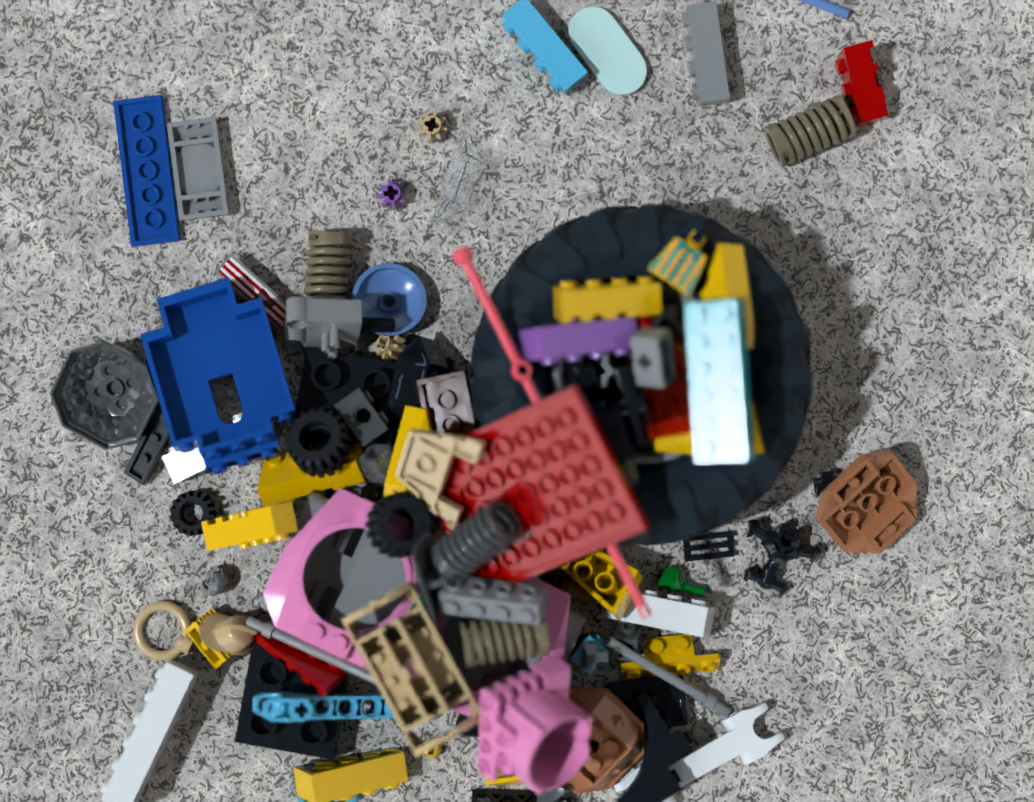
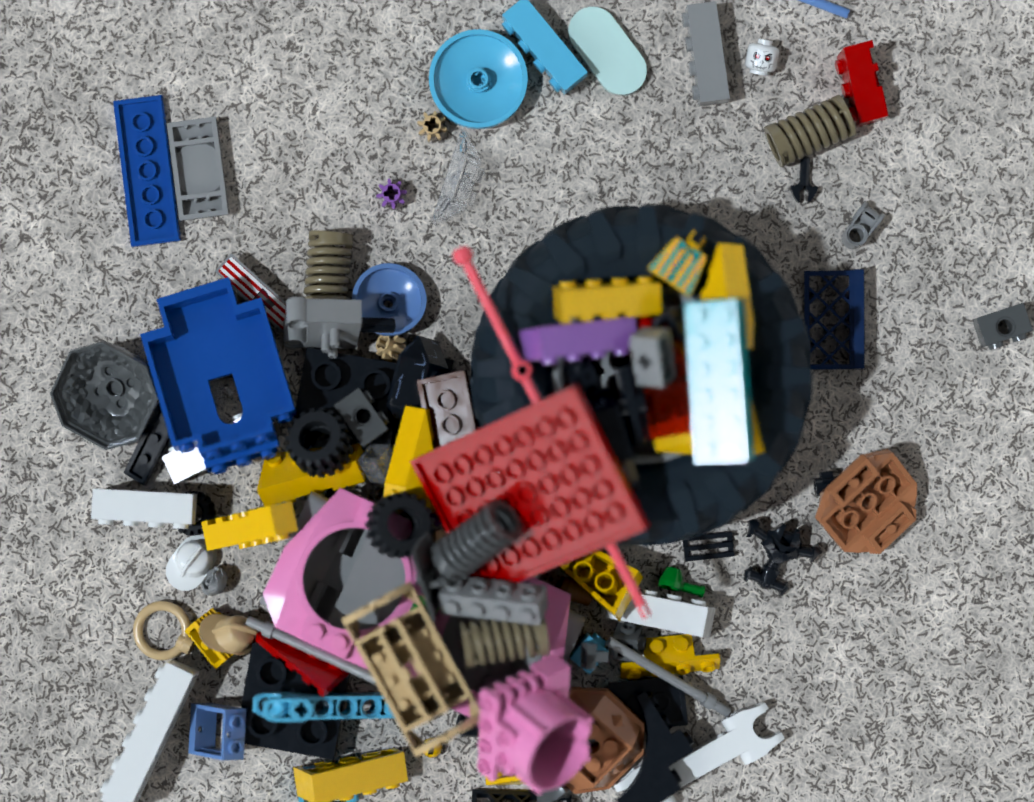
tan wing [395,428,486,530] -> none
none -> white wedge [91,489,197,529]
none -> white piece [166,535,217,591]
none -> medium blue window [188,703,246,760]
none -> medium azure dish [429,29,528,129]
none -> white head [745,39,780,76]
none -> black bar [790,156,818,204]
none -> dark blue fence [804,269,865,370]
none -> light grey piece [842,201,885,249]
none -> dark grey brick [972,303,1033,350]

